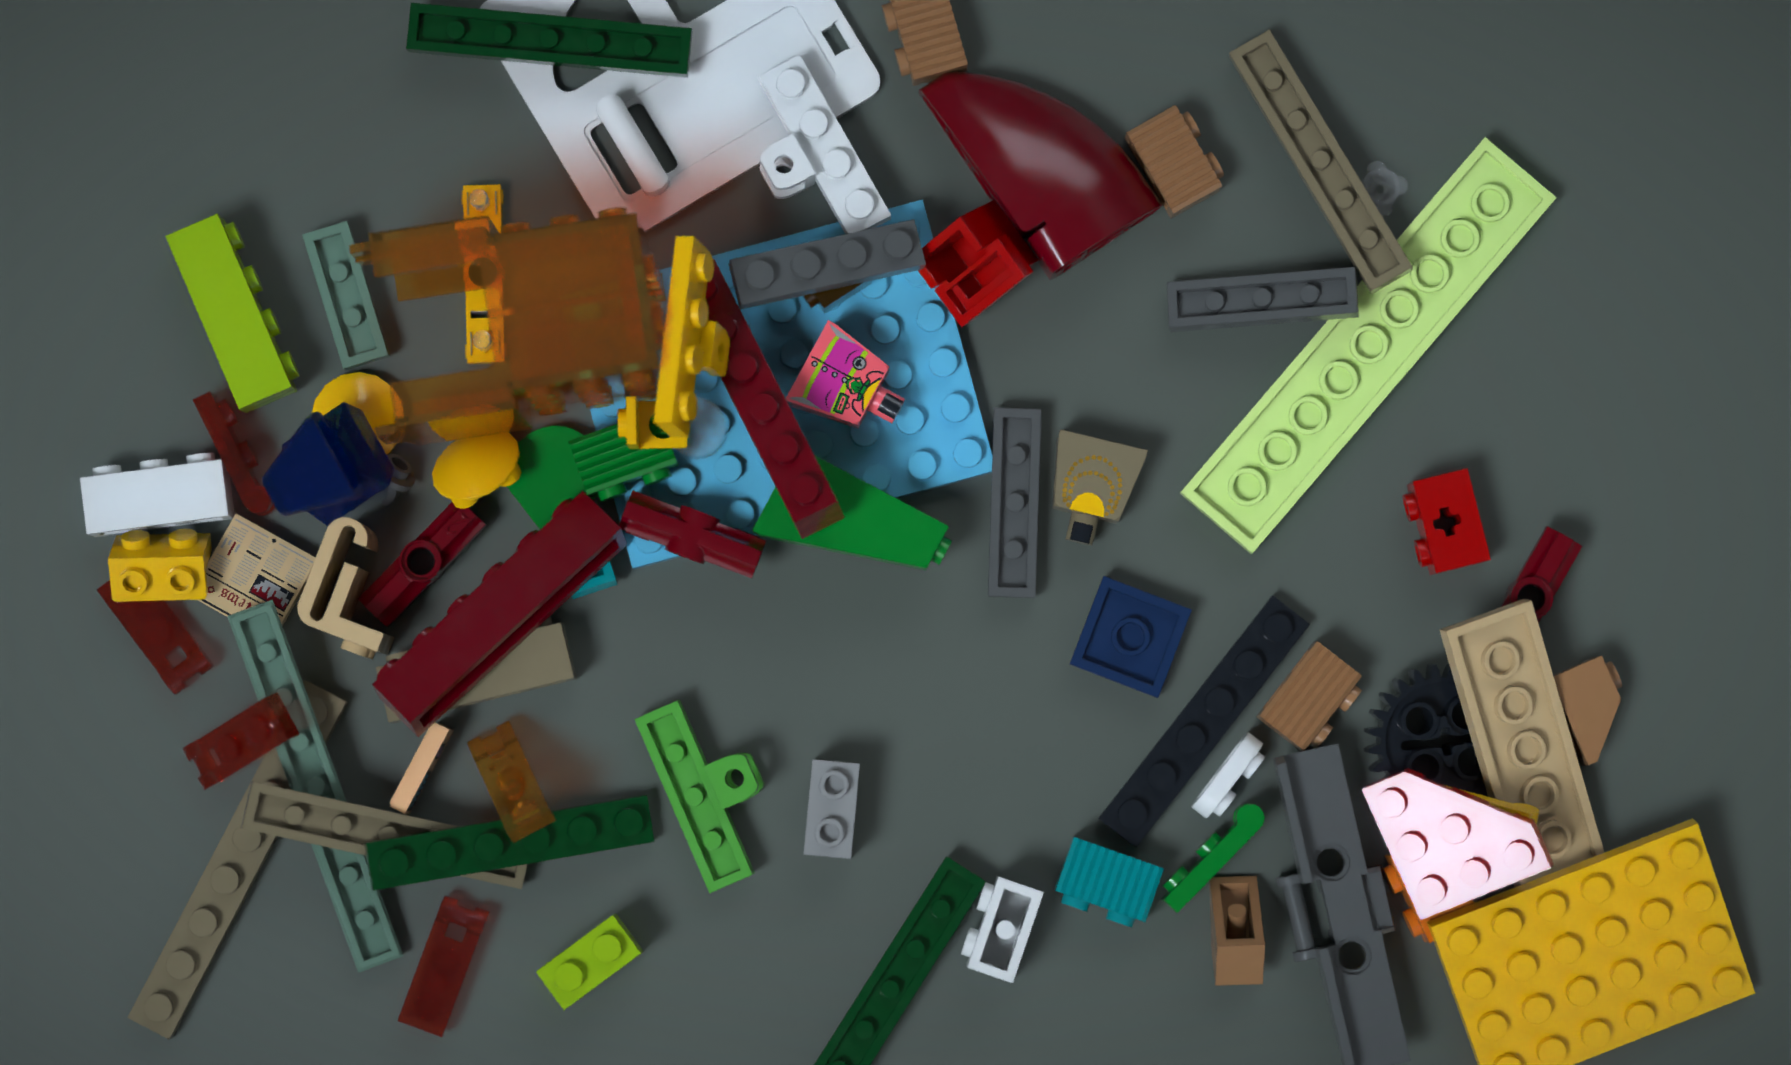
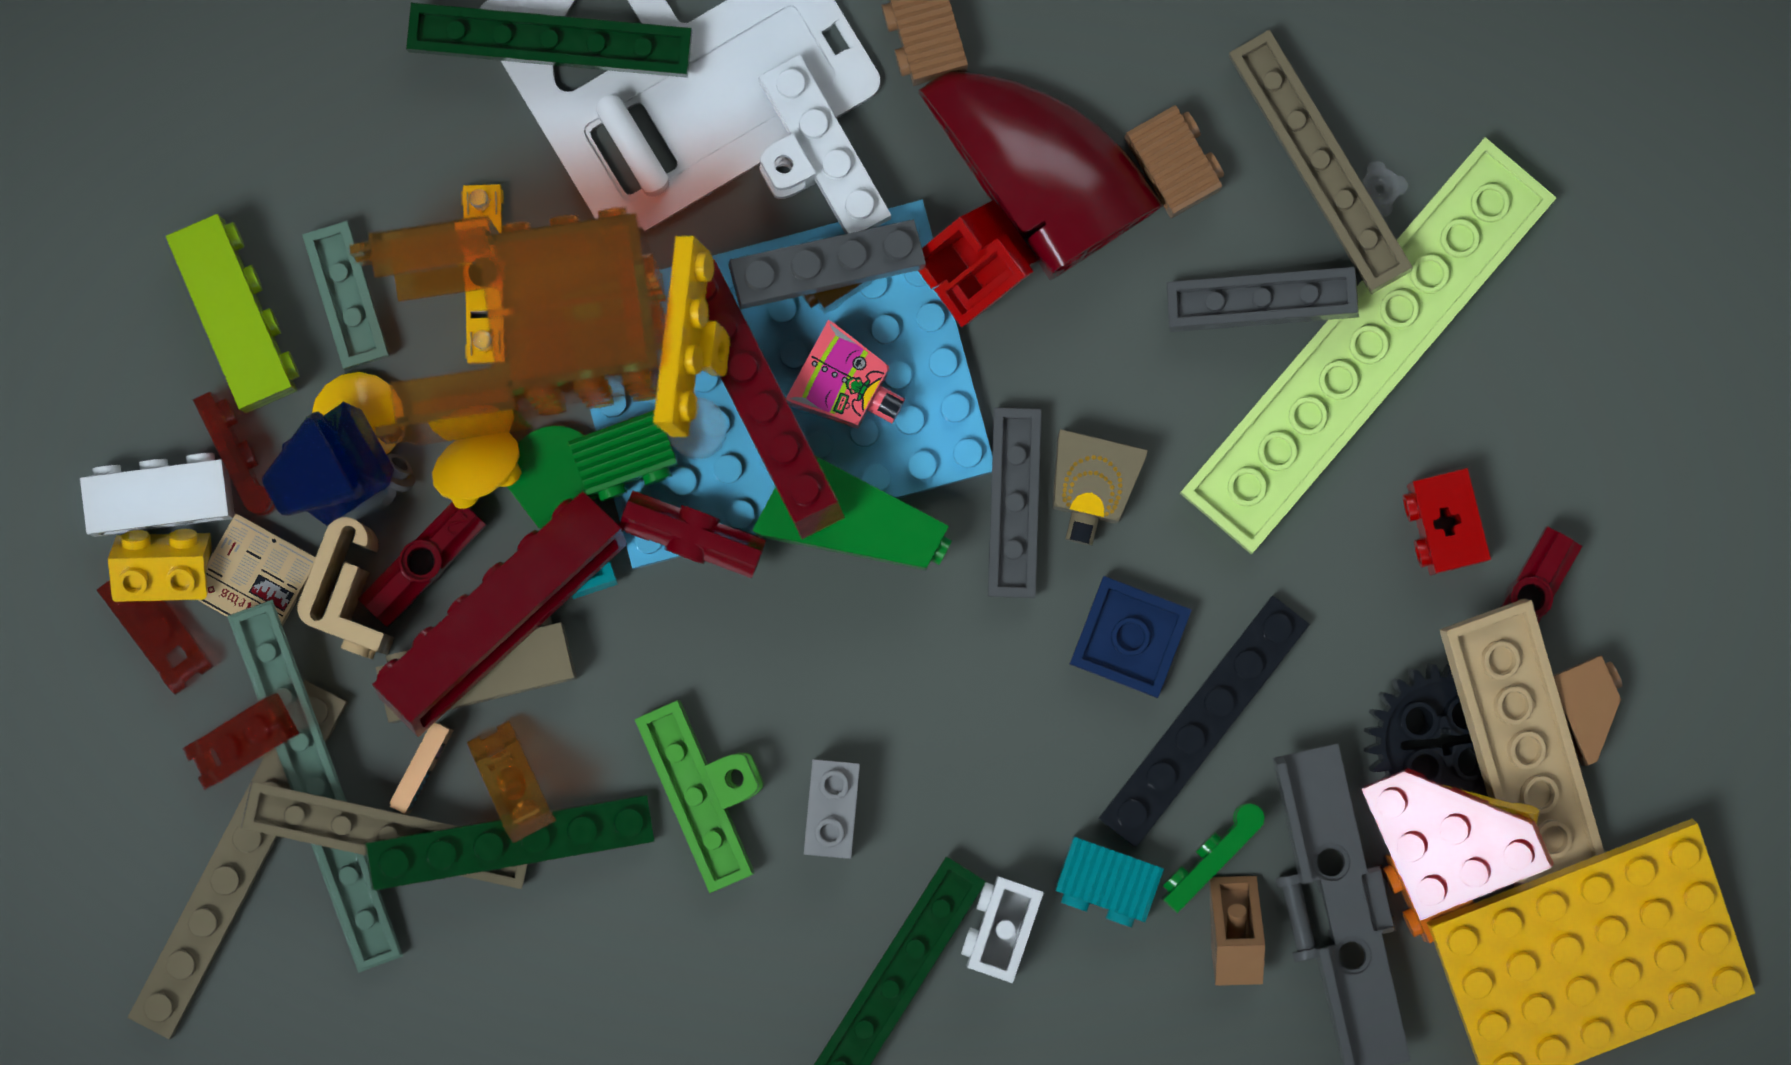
clear red plate [397,895,490,1037] -> none
lime brick [536,914,644,1010] -> none
yellow bracket [618,396,688,449] -> none
white plate [1191,732,1265,818] -> none
medium nougat brick [1256,641,1362,751] -> none

